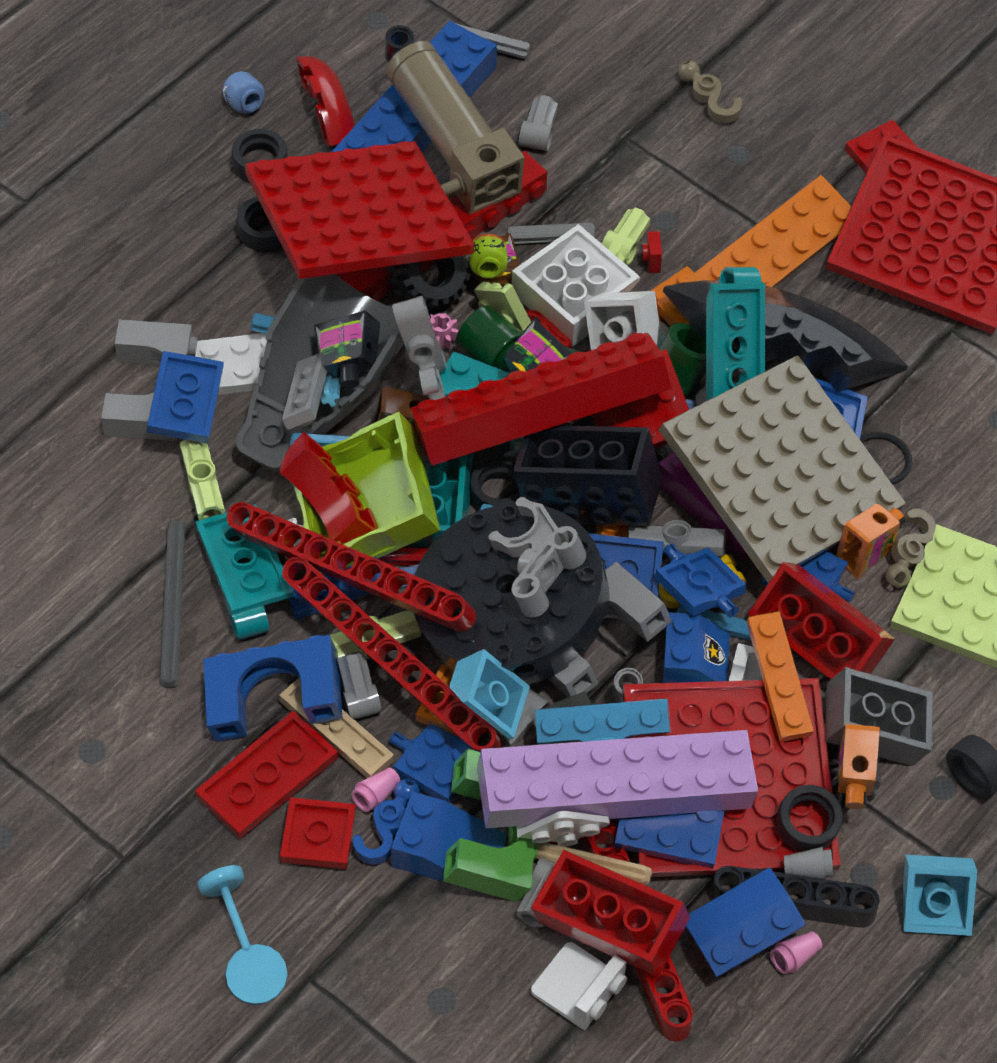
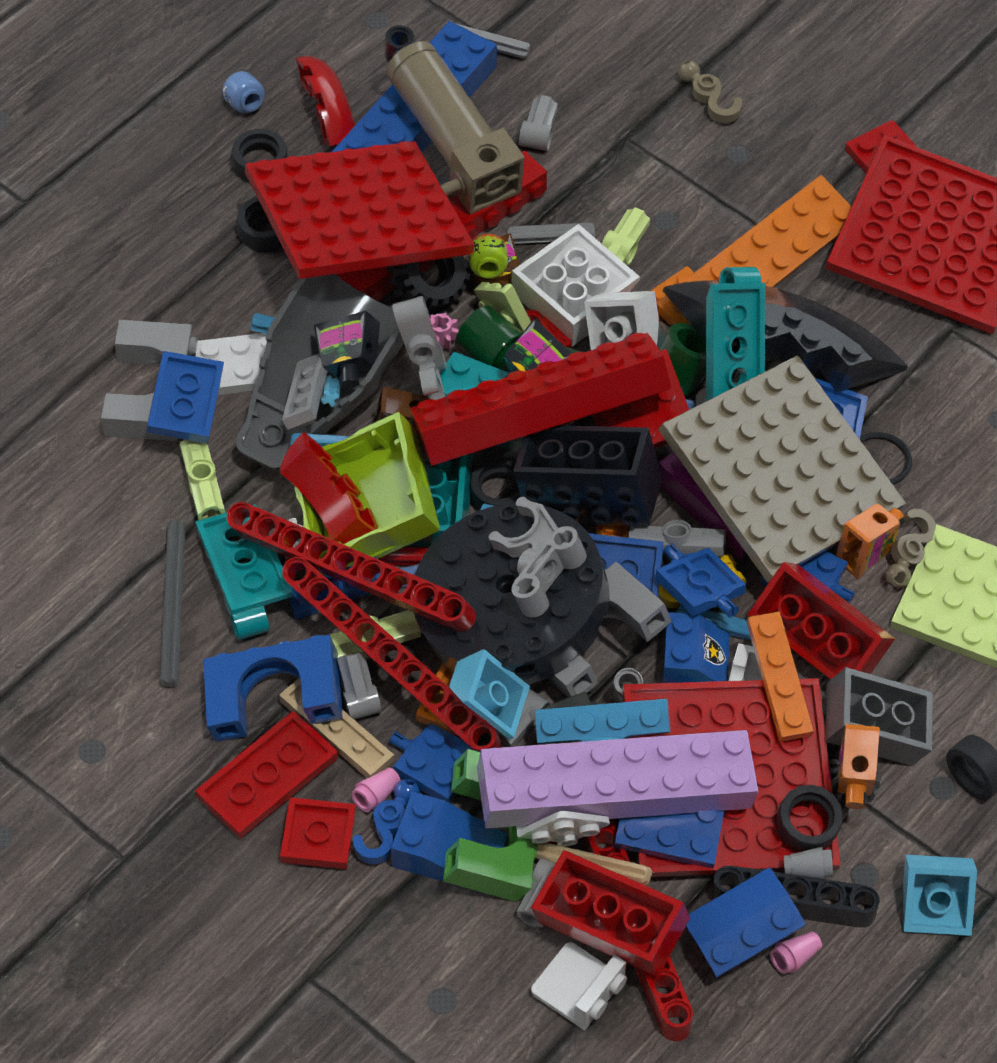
medium azure piece [197,865,288,1005] -> none
red plate [641,231,662,273] -> none

